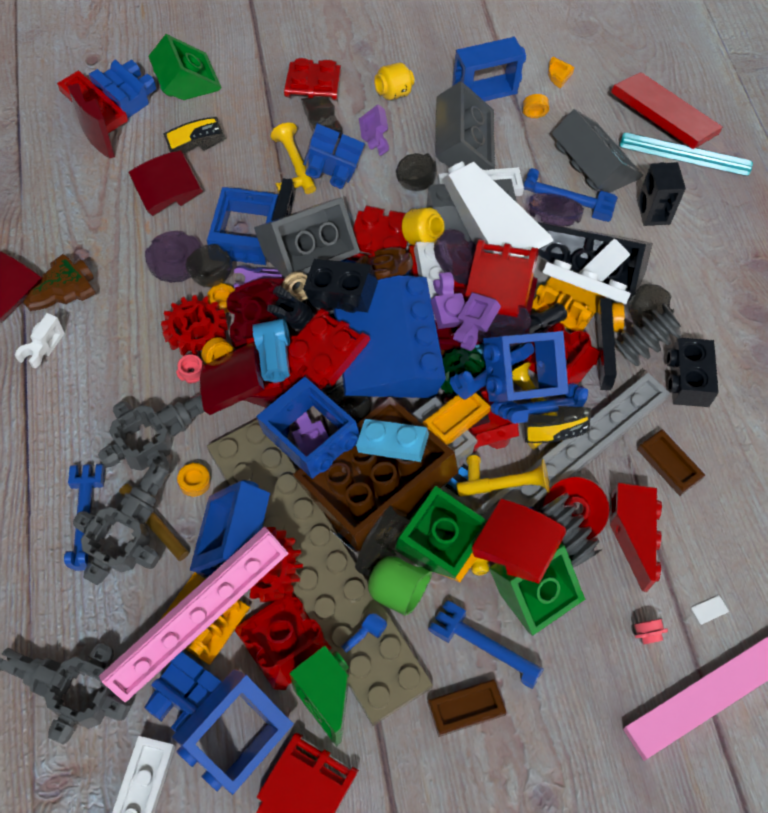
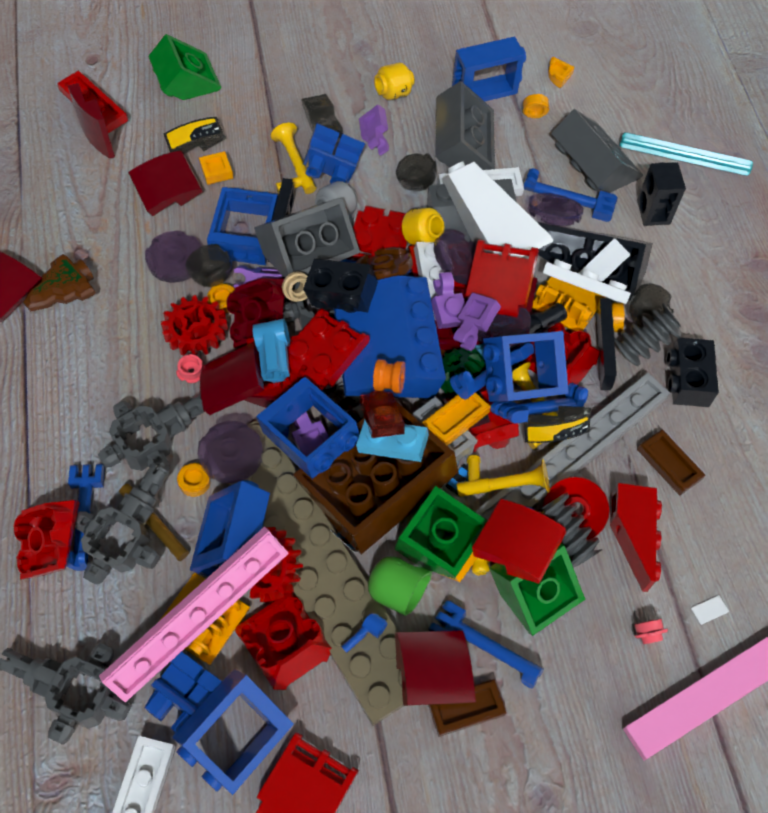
white plate [15,313,65,368] -> none
blue hips [89,59,156,118] -> none
light orange tile [201,338,234,364] -> none
black hinge [267,286,313,330] -> none
red plate [284,58,341,100] -> none
green slope [289,646,349,747] -> none
clear smoke slope [355,506,411,576] -> none
tile [611,72,723,149] -> none
none -> red slope [14,500,80,580]
none -> clear purple tile [197,421,263,483]
none -> light orange plate [199,151,233,185]
none -> light grey head [315,181,357,216]
none -> clear red plate [360,391,405,438]
none -> orange wheel [373,359,405,394]
none -> dark red slope [395,631,476,706]

